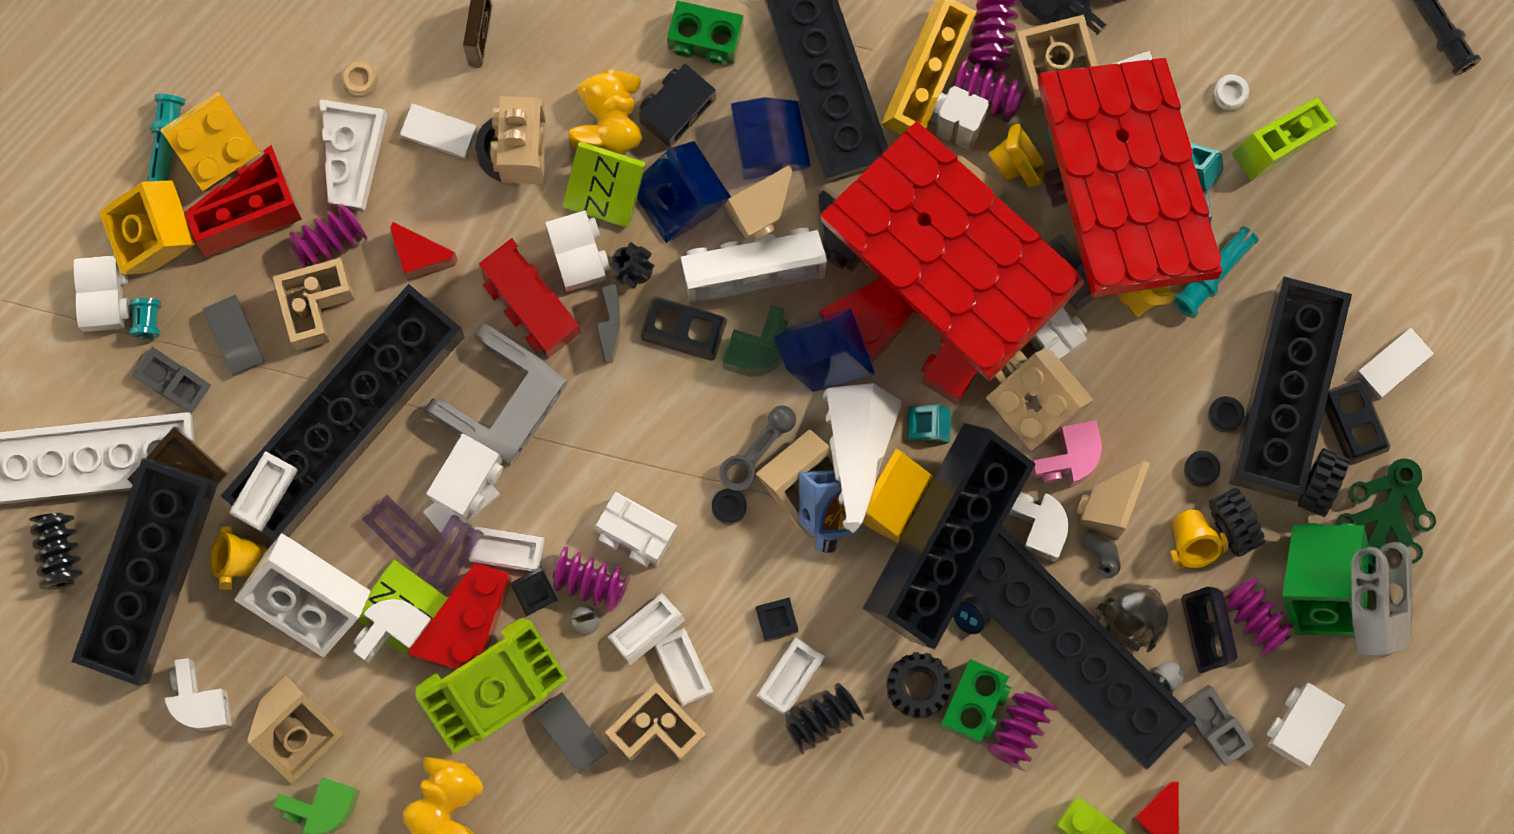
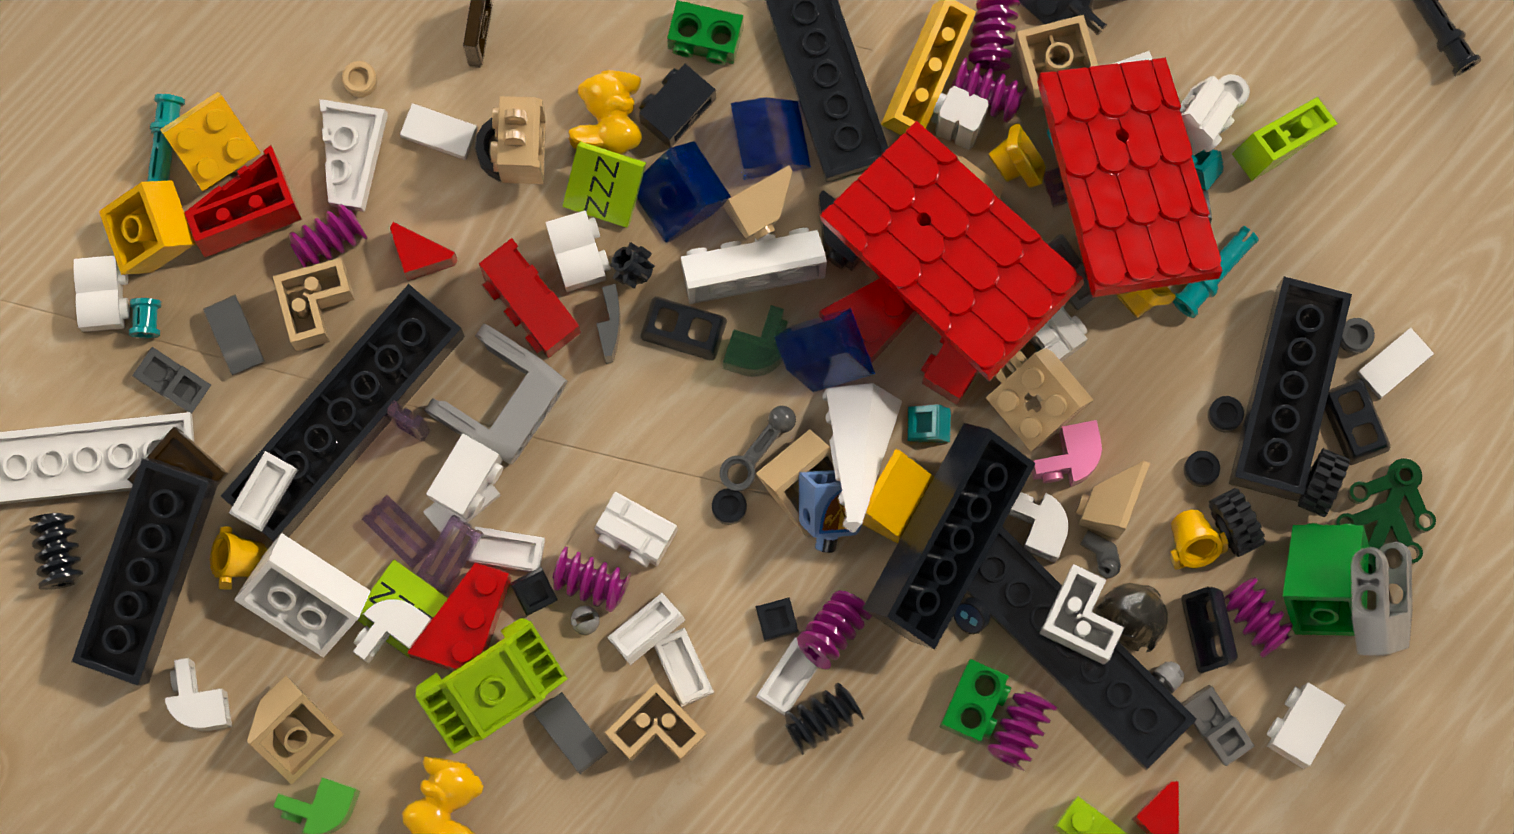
black tyre [886,652,952,719] -> none
none -> tile [387,400,430,441]
none -> magenta piece [797,590,872,670]
none -> white brick [1039,565,1124,665]
none -> white brick [1180,76,1238,155]
none -> dark grey tile [1340,318,1375,354]

